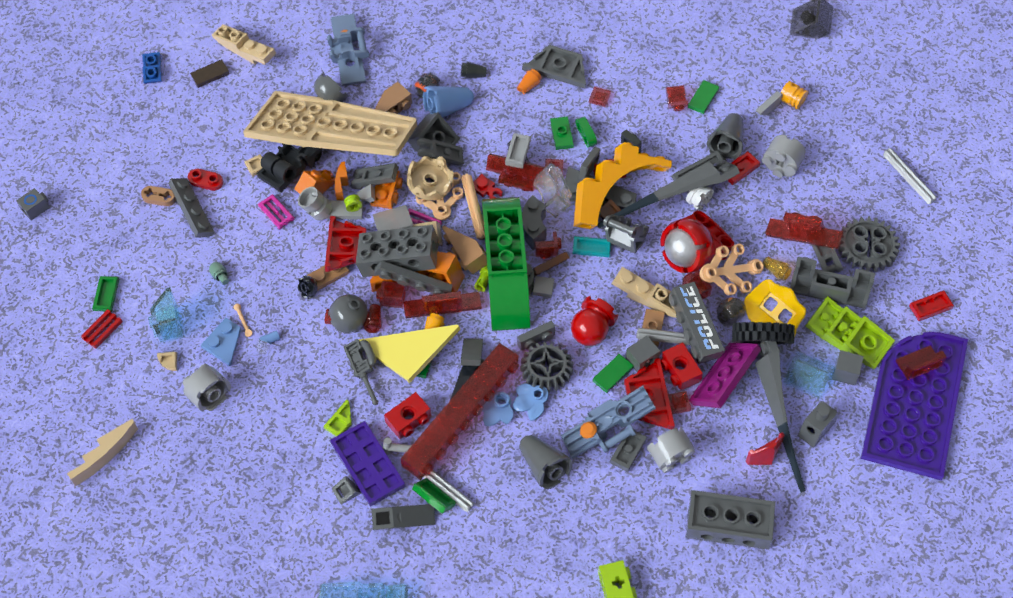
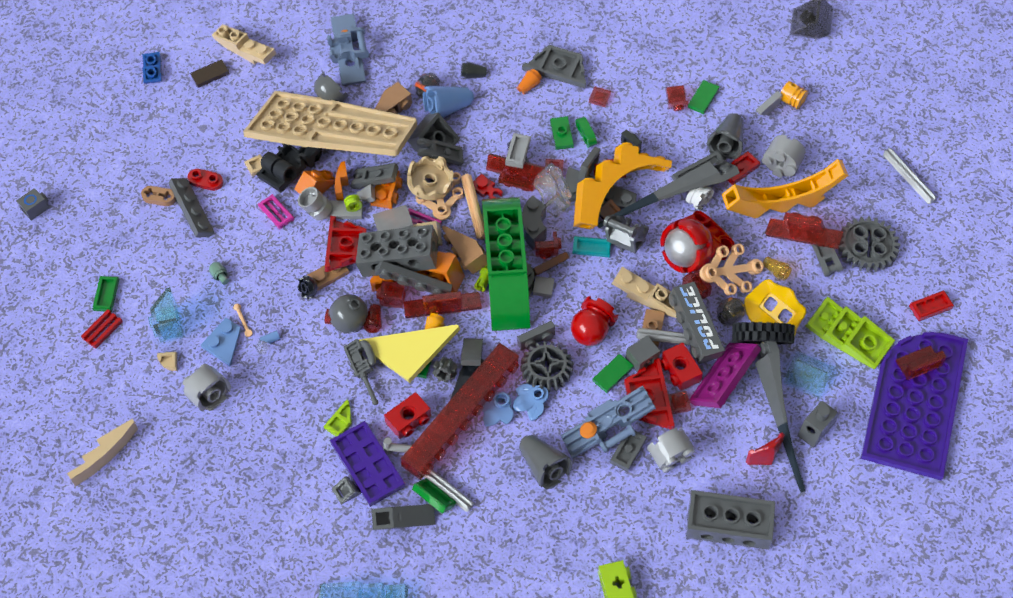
dark grey bracket [790,257,875,309] -> none
dark grey piece [832,350,864,386] -> none
none -> dark grey gear [433,357,458,383]
none -> light orange arch [722,159,849,218]

